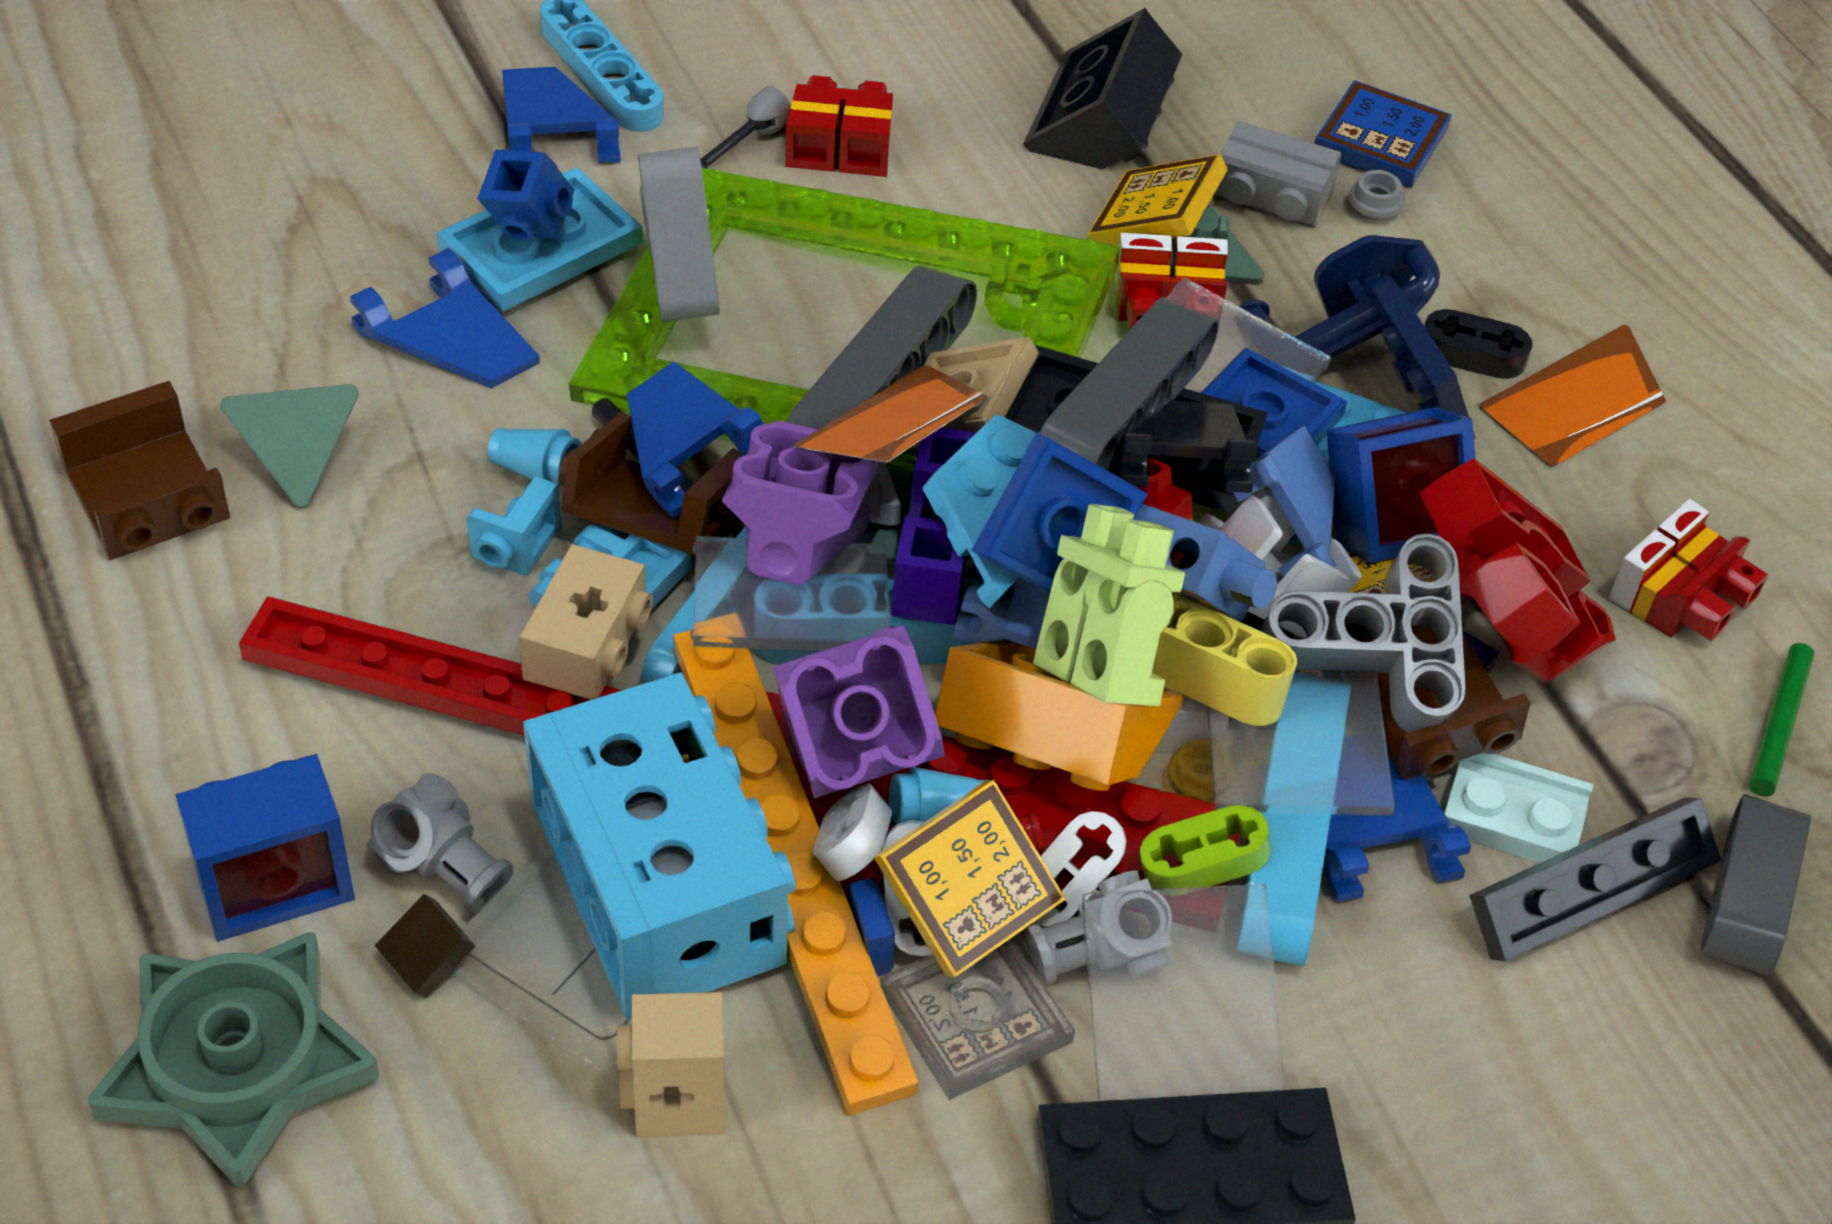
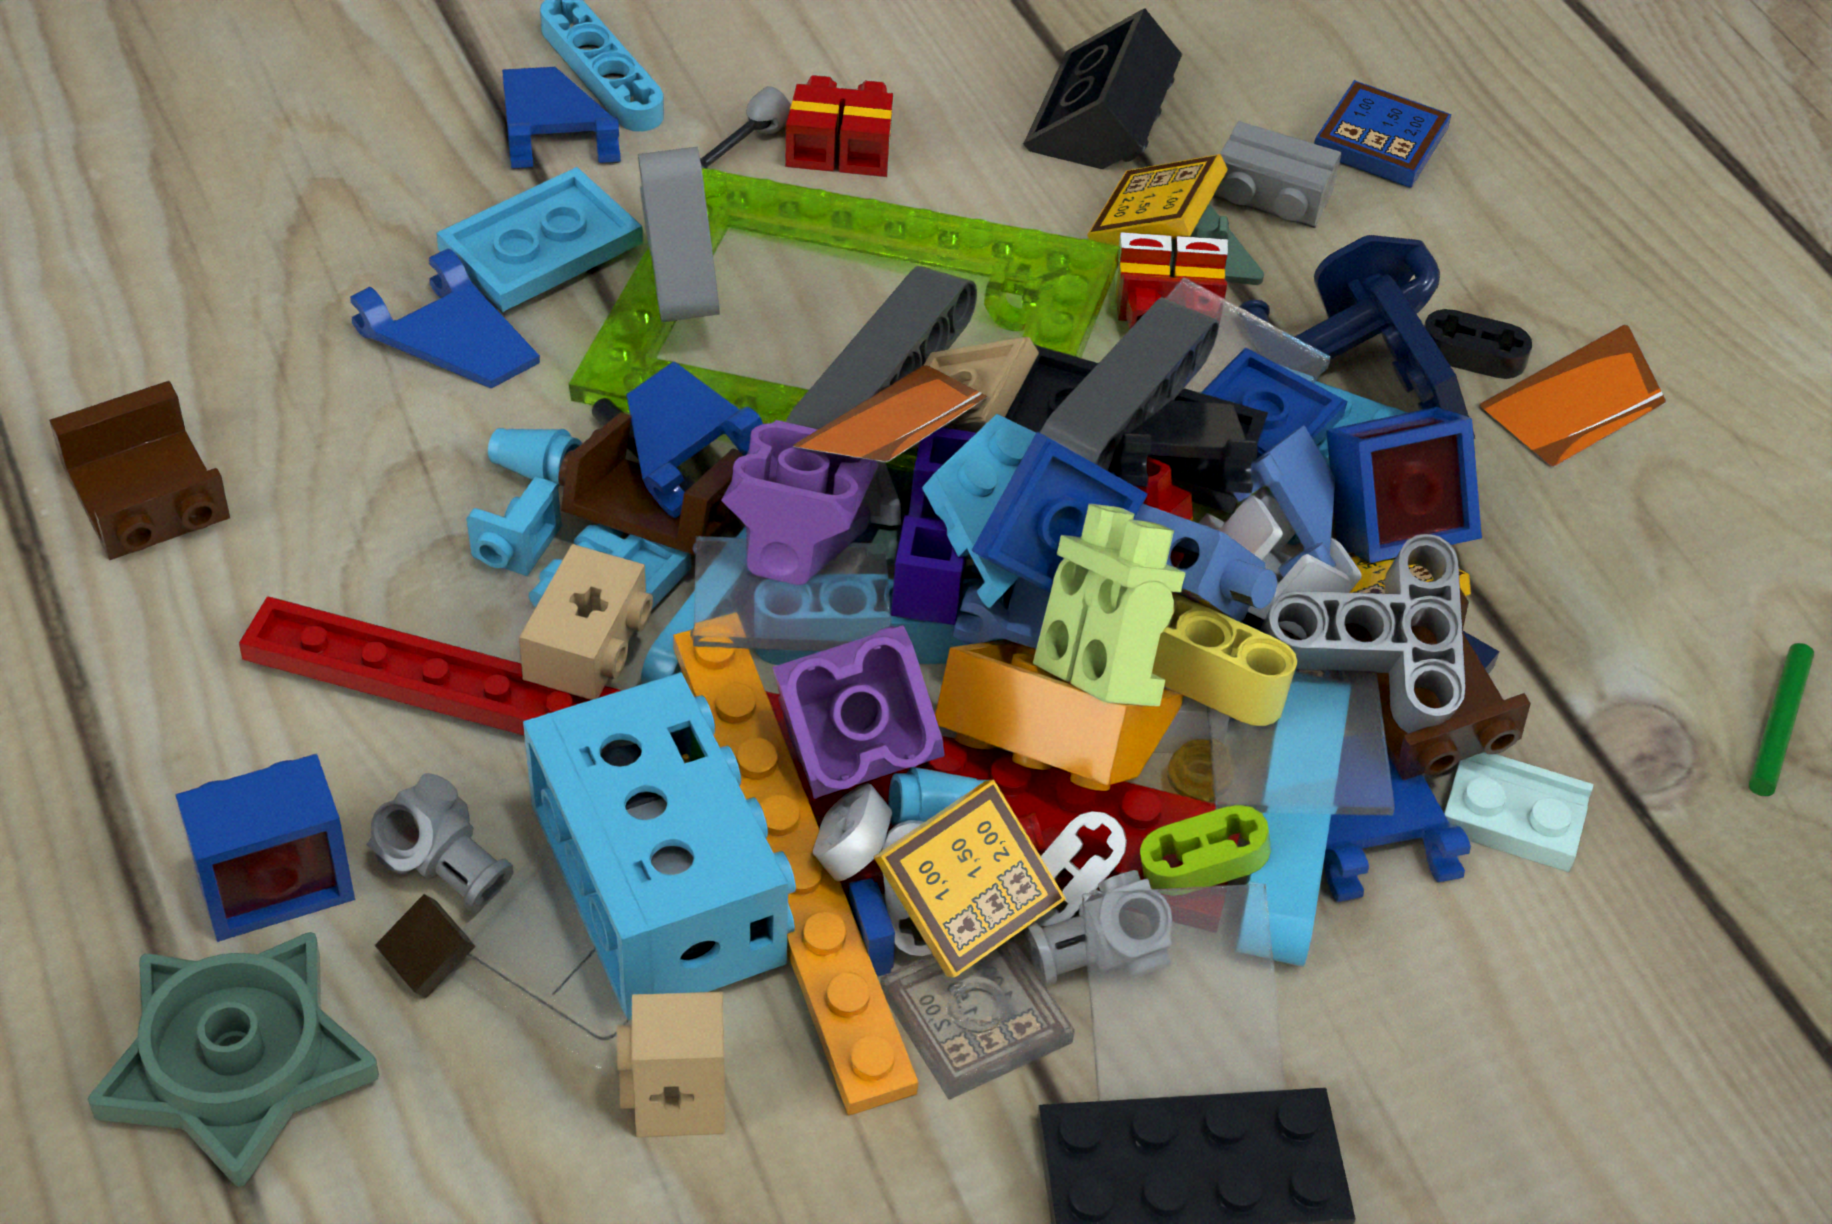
sand green piece [220,384,359,508] -> none
blue brick [477,149,575,241] -> none
light grey plate [1349,170,1405,220] -> none
red connector [1419,458,1616,683] -> none
plate [1469,797,1722,961] -> none
red hips [1608,499,1768,642] -> none
dark grey beam [1700,794,1811,976] -> none

